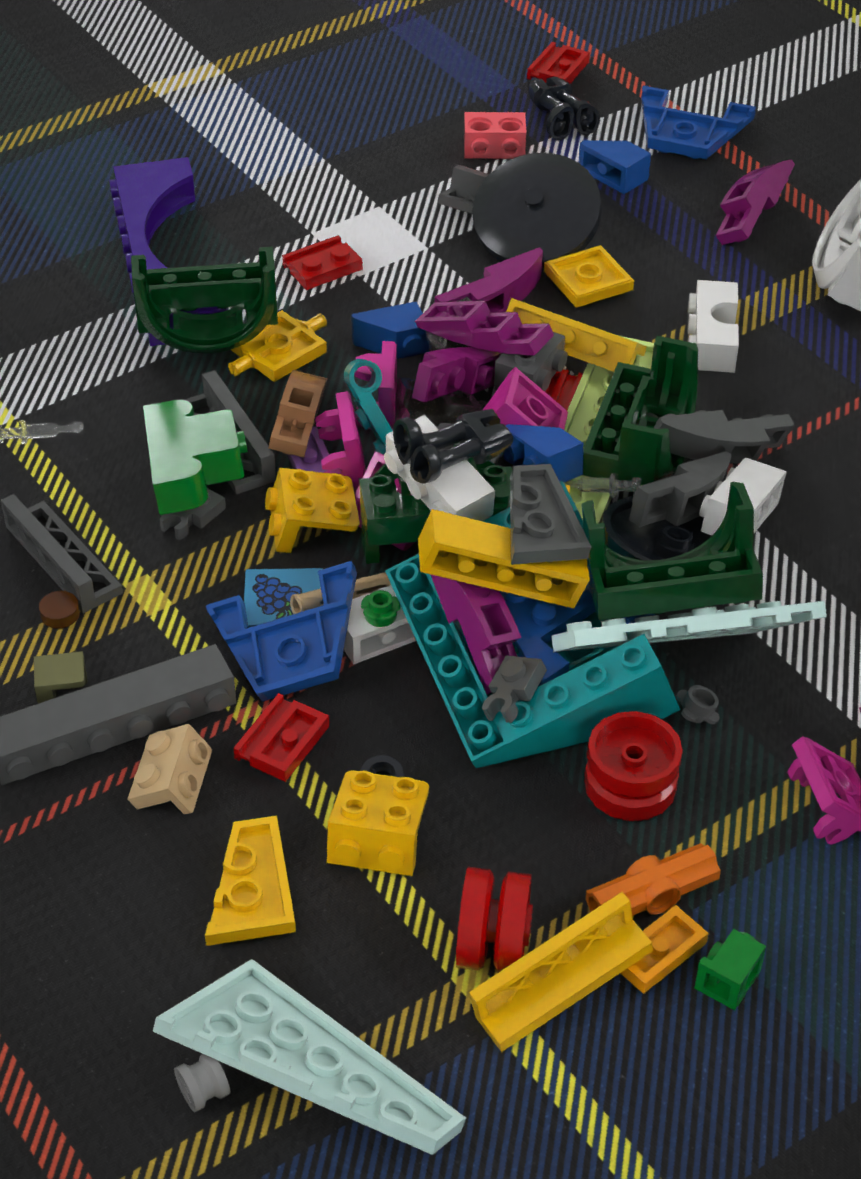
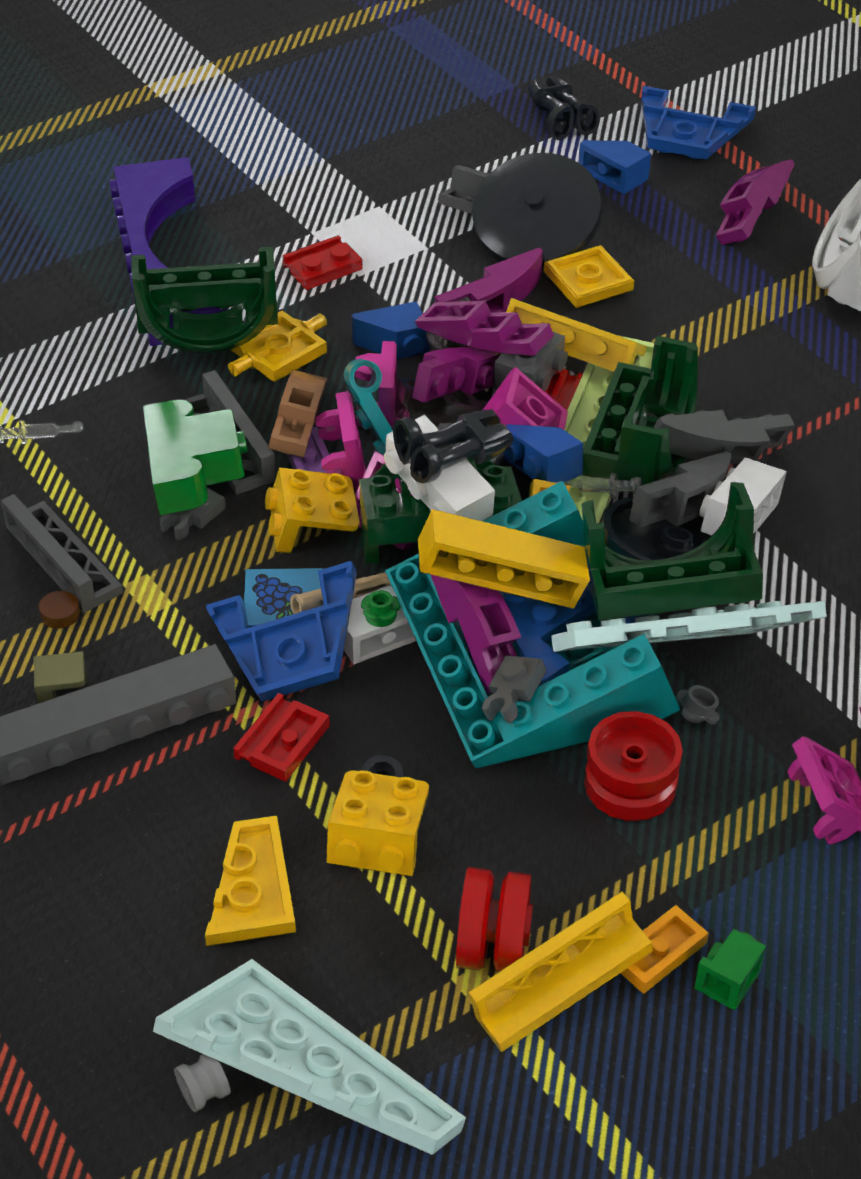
tan bracket [128,724,212,814] -> none
coral brick [464,112,527,159] -> none
dark grey wing [510,464,591,565] -> none
red plate [527,42,590,84] -> none
orange piece [585,843,721,916] -> none
white arch [688,280,739,373] -> none

